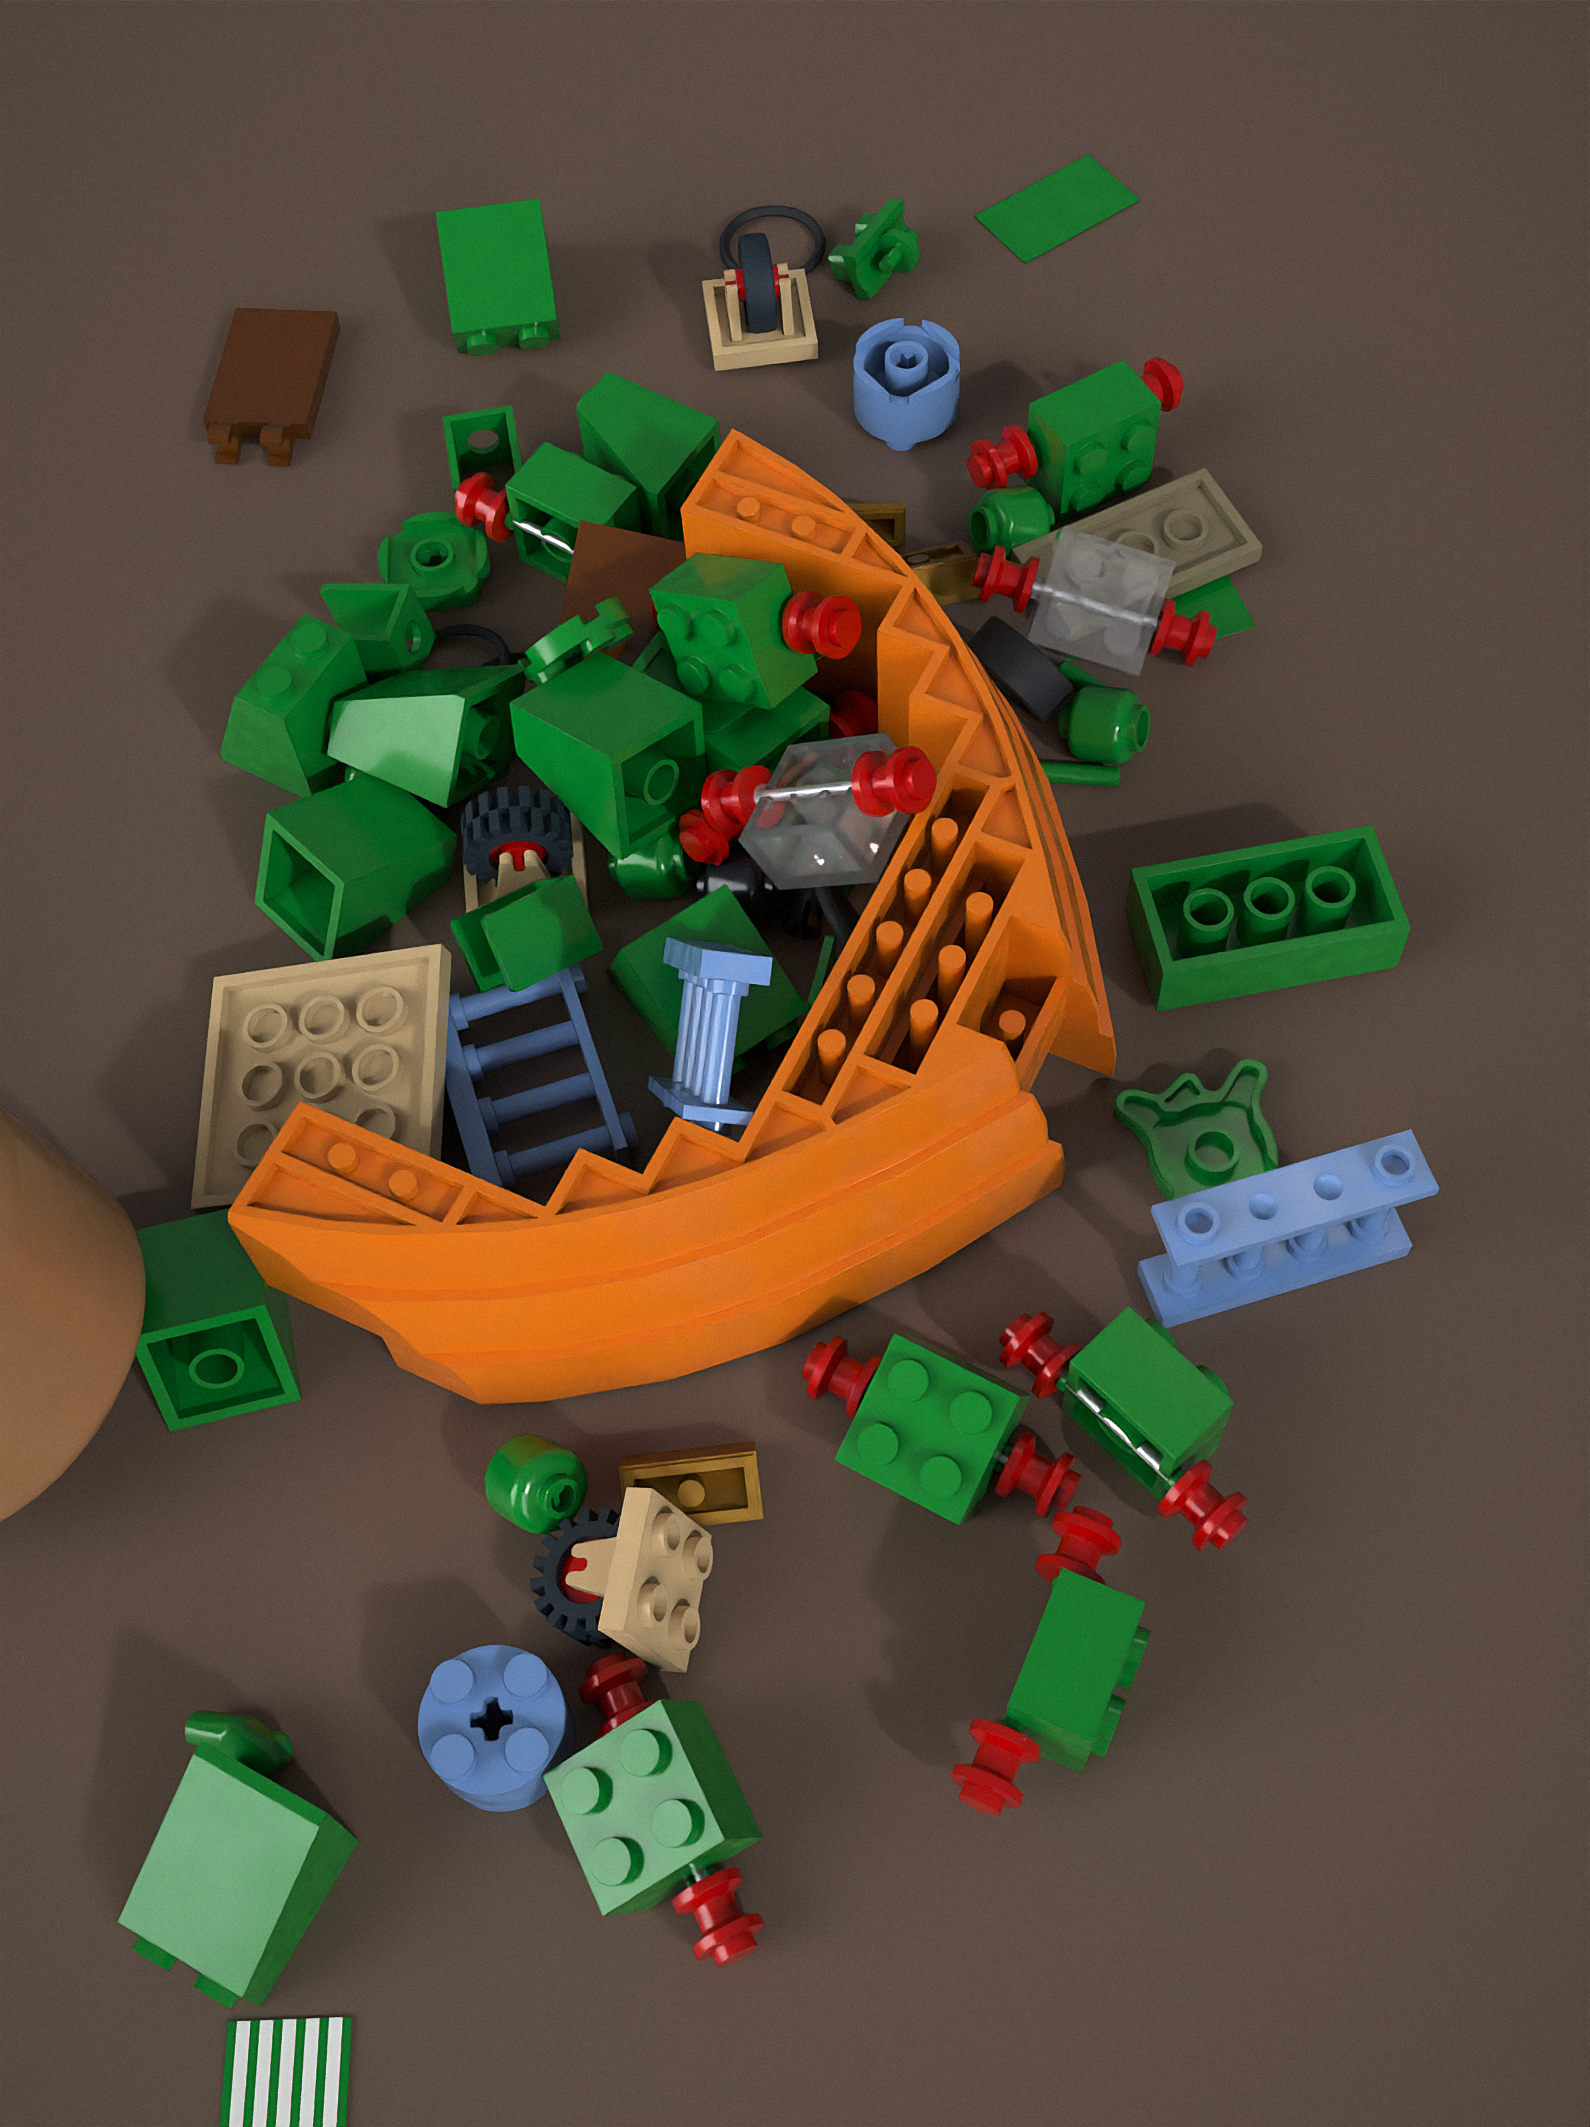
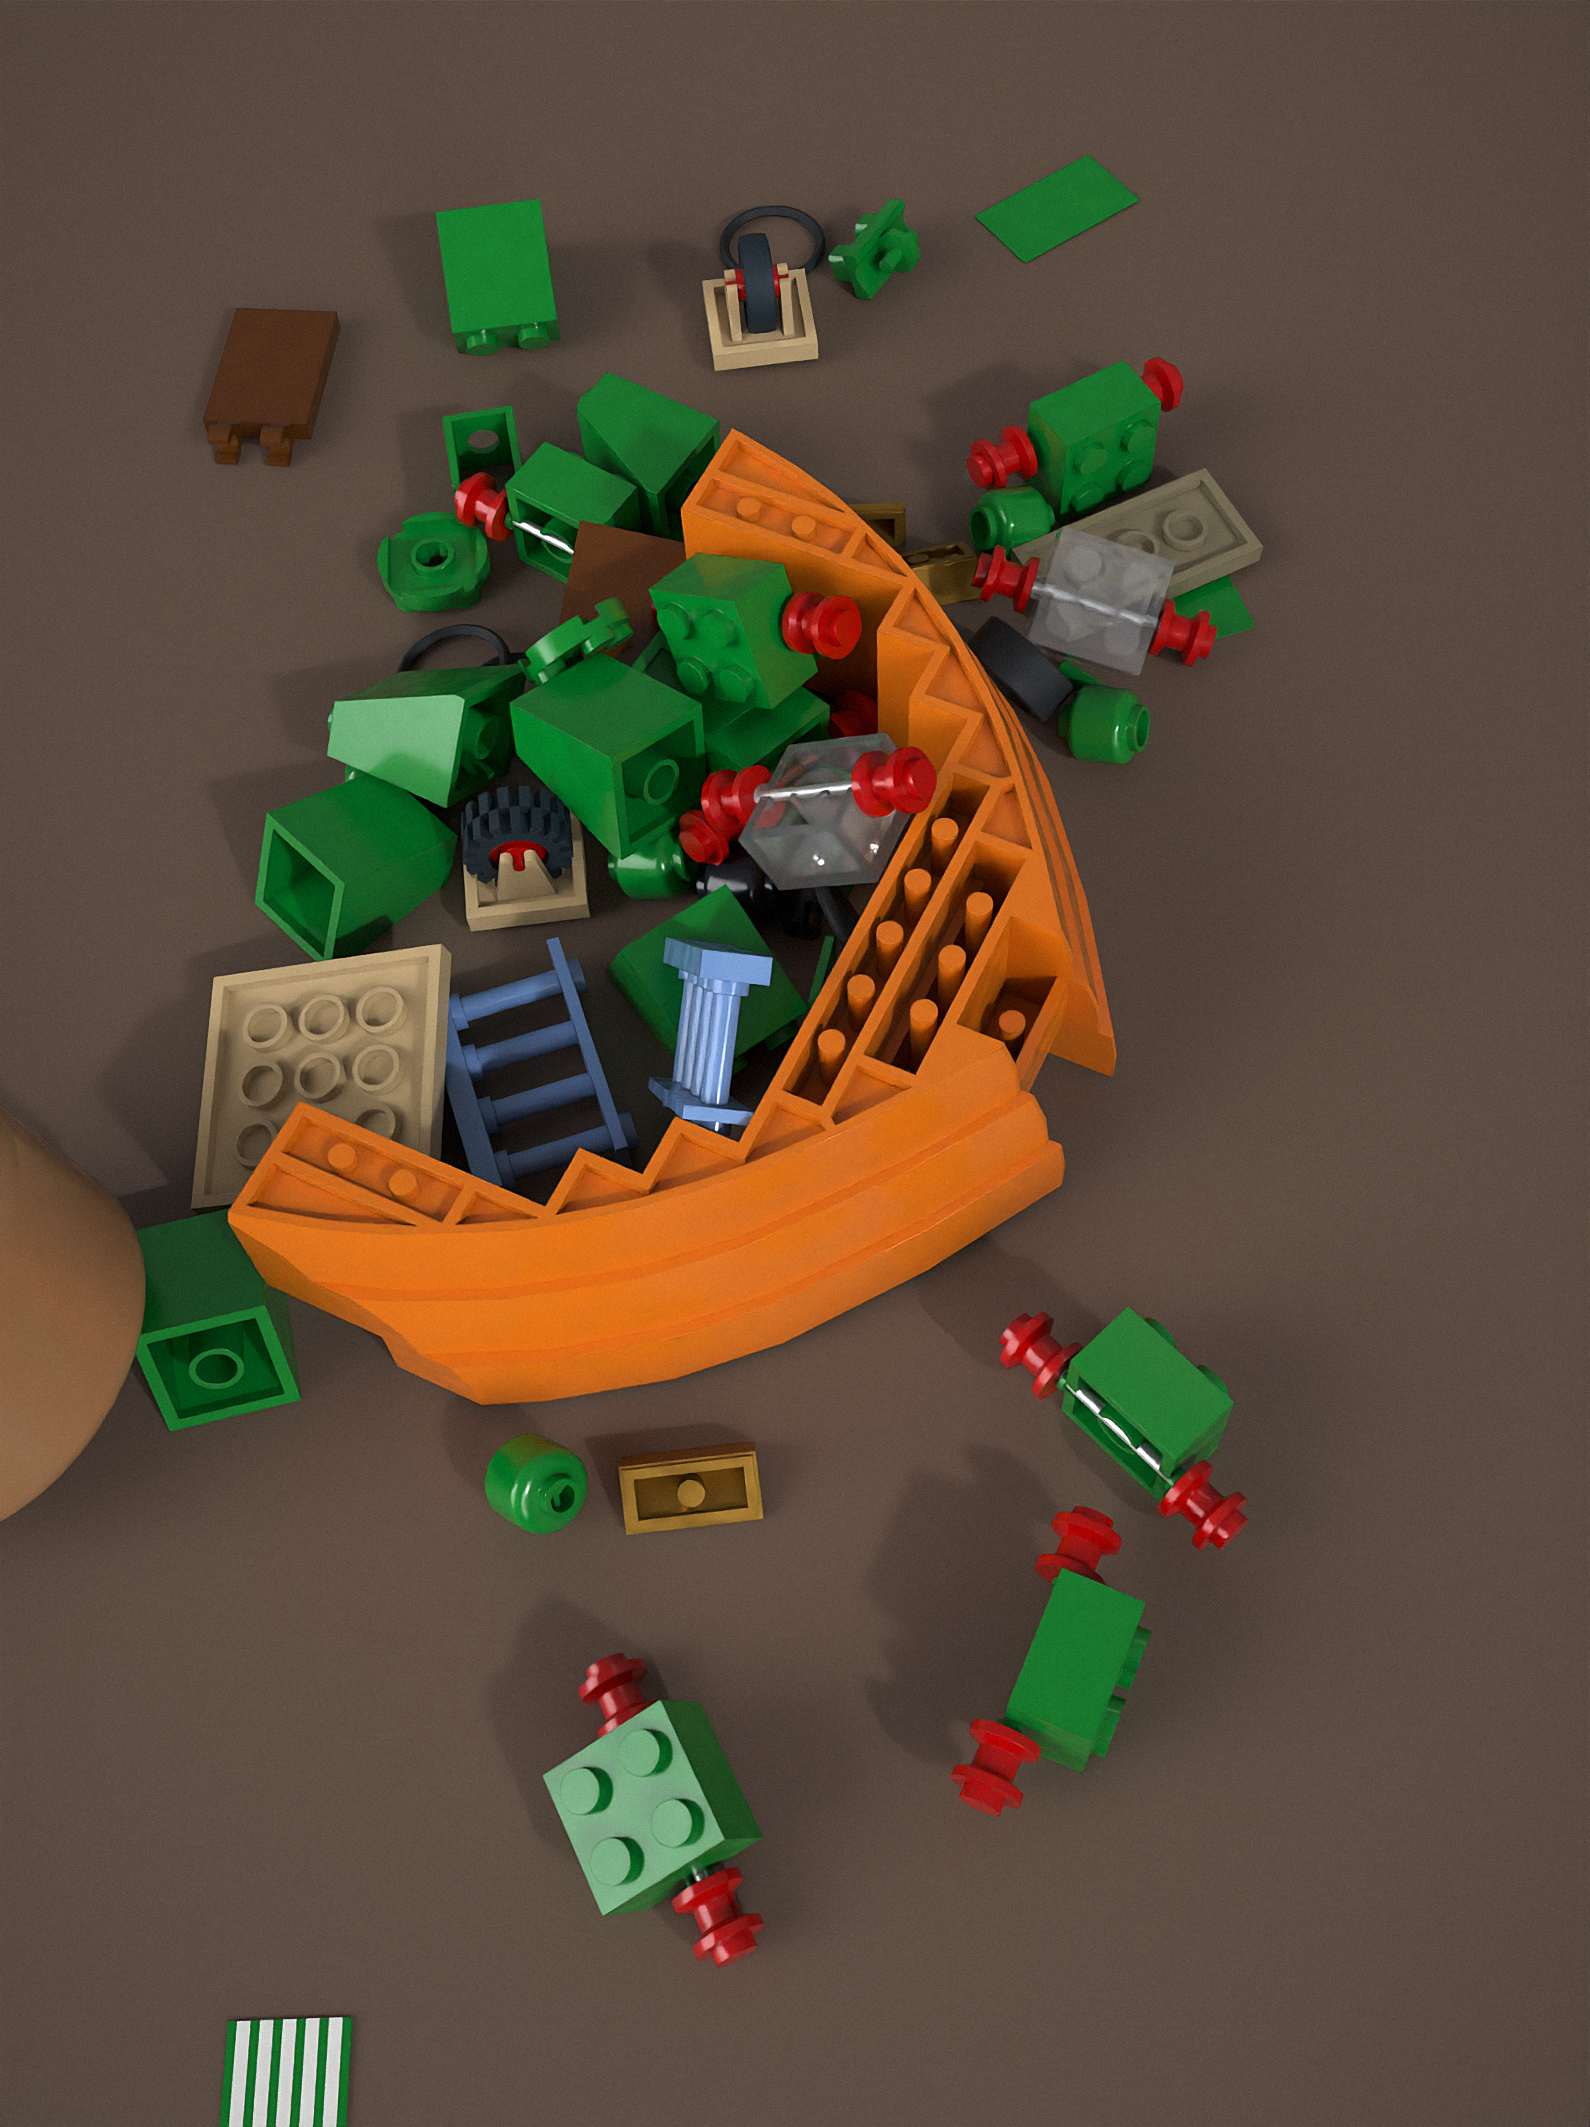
slope [118,1741,359,2010] -> none
green arm [185,1710,293,1777] -> none
green slope [220,613,369,798] -> none
green piece [320,583,436,686] -> none
medium blue brick [418,1645,576,1812] -> none
green piece [450,875,604,993] -> none
tan plate [530,1487,713,1673] -> none
green brick [802,1333,1082,1525] -> none
medium blue brick [852,318,961,451] -> none
green piece [1040,762,1120,787] -> none
green tile [1113,1059,1279,1200] -> none
green brick [1125,825,1411,1012] -> none
medium blue fence [1137,1129,1440,1328] -> none

